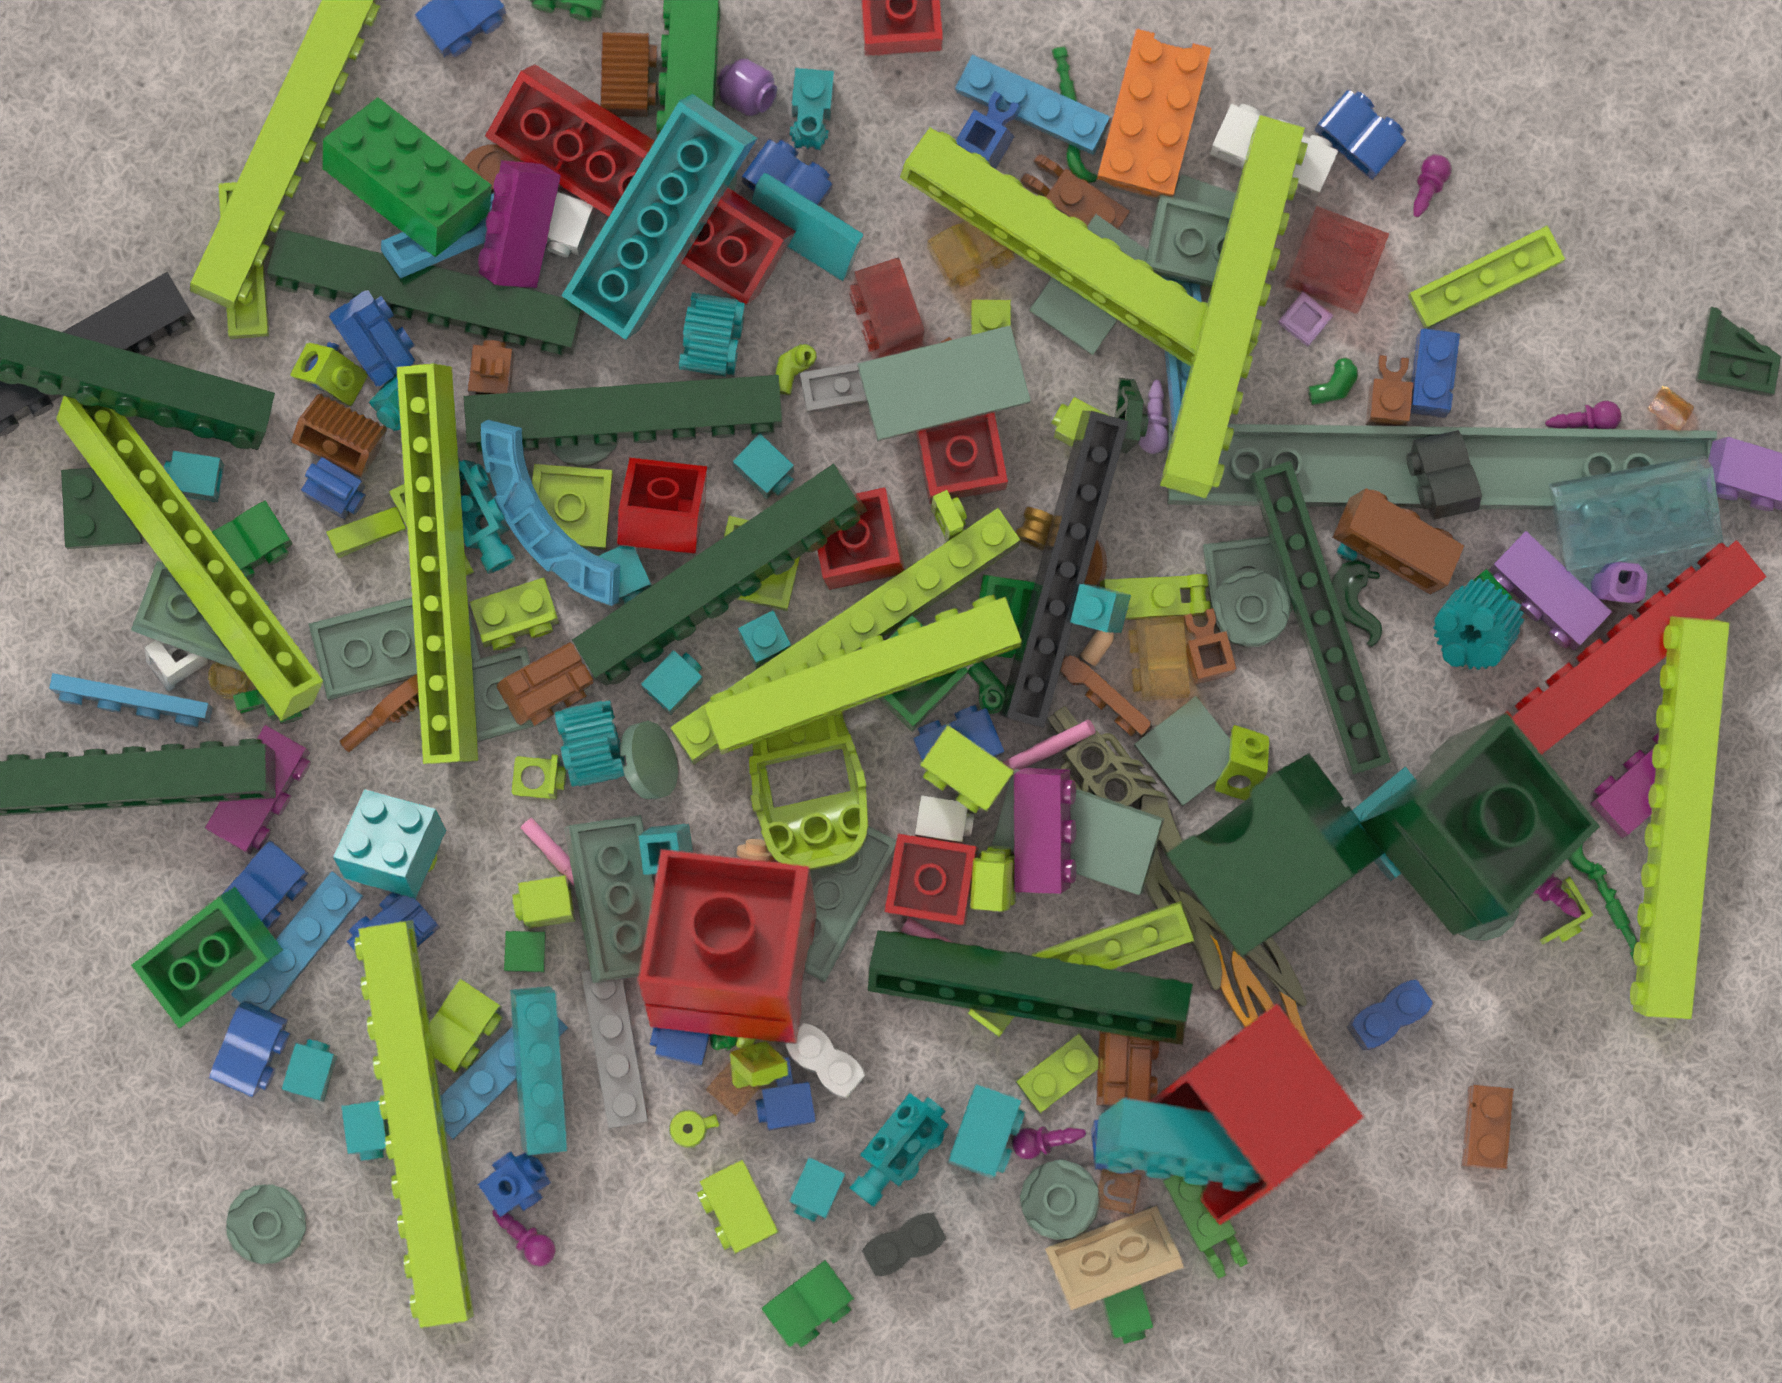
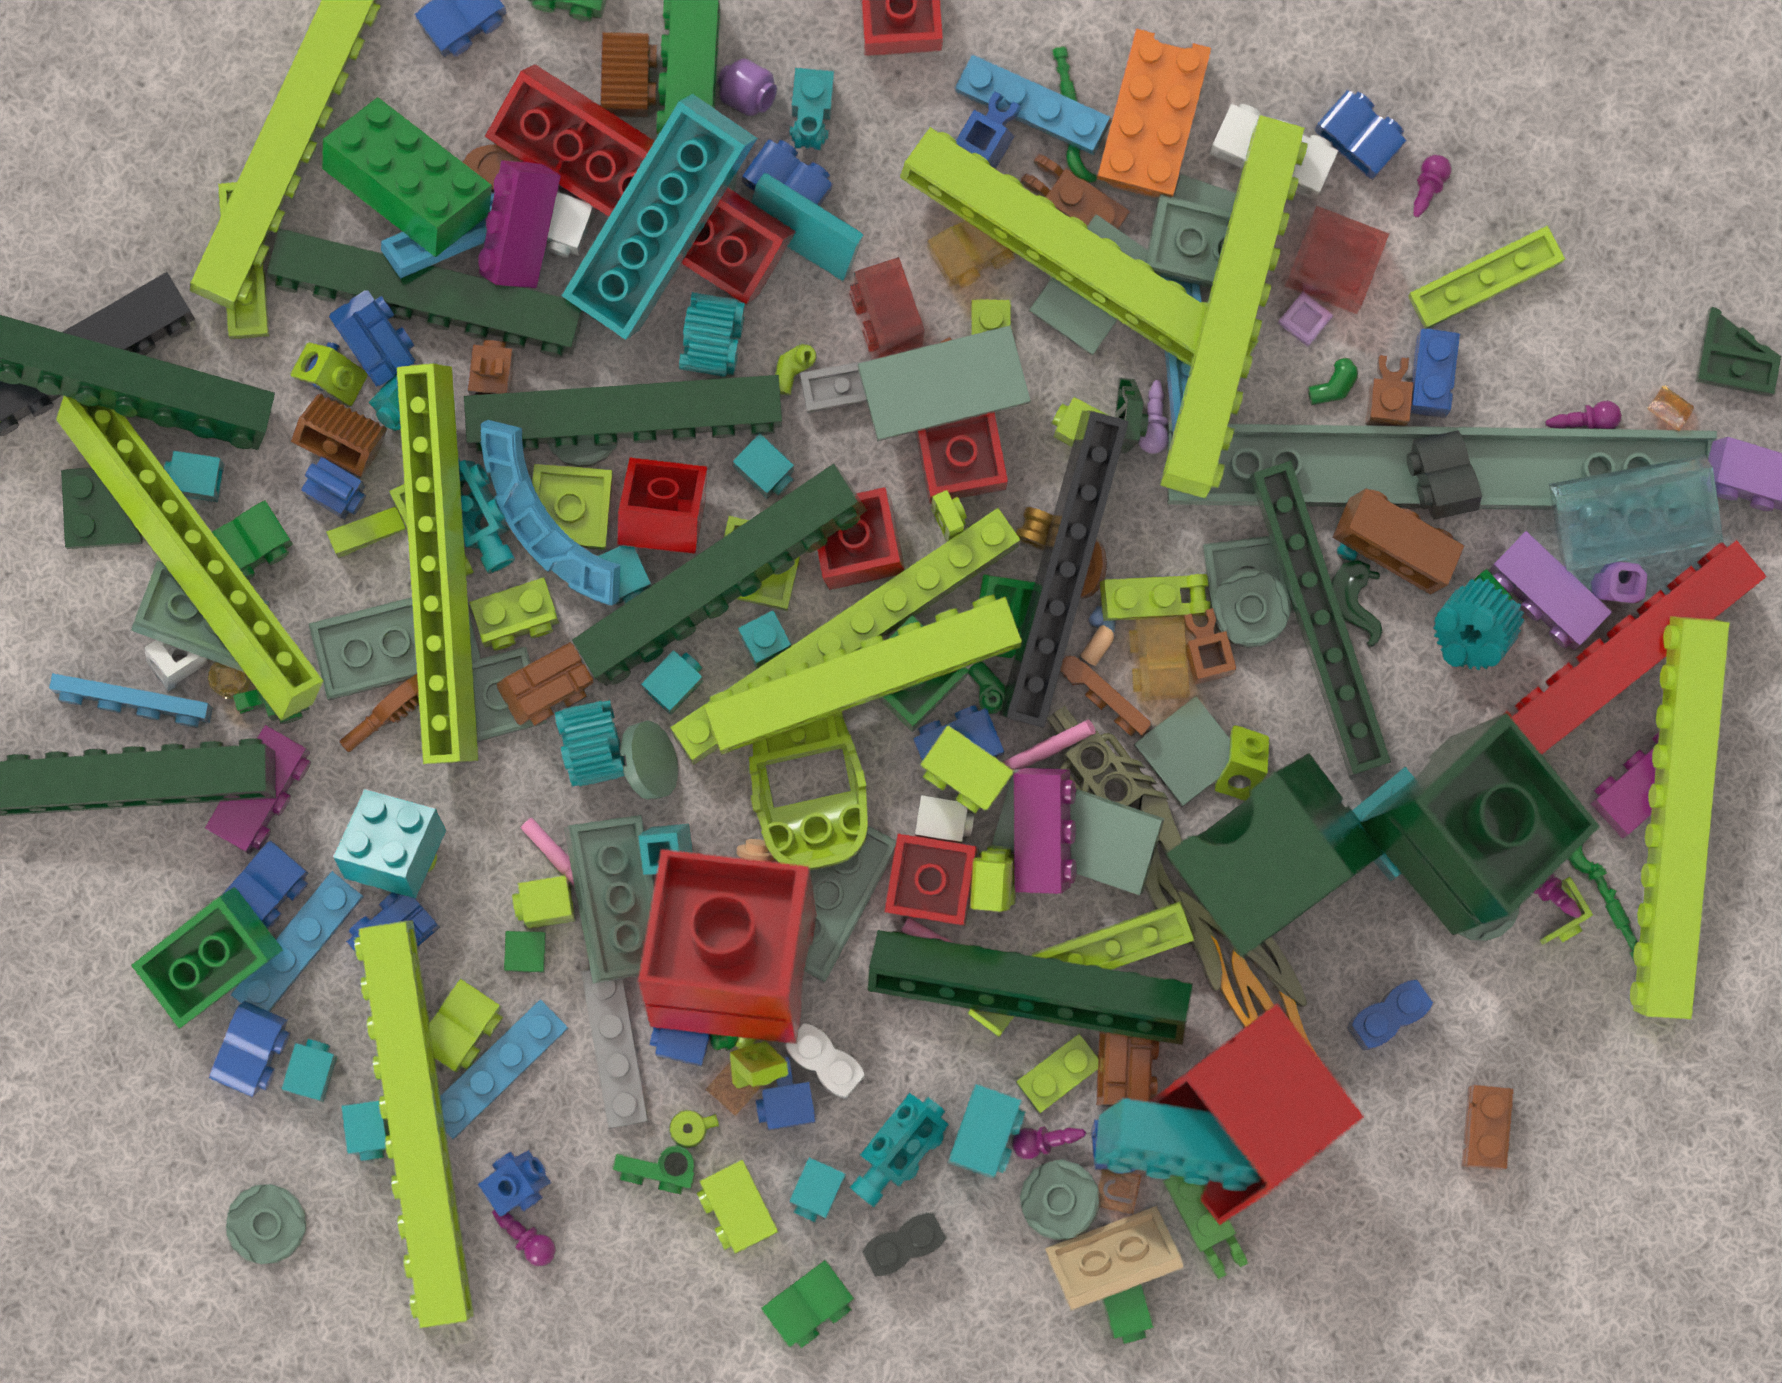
teal brick [510,986,567,1155] -> none
lime bracket [511,755,566,800] -> none
teal brick [1070,584,1131,633] -> none
none -> green plate [612,1146,695,1195]

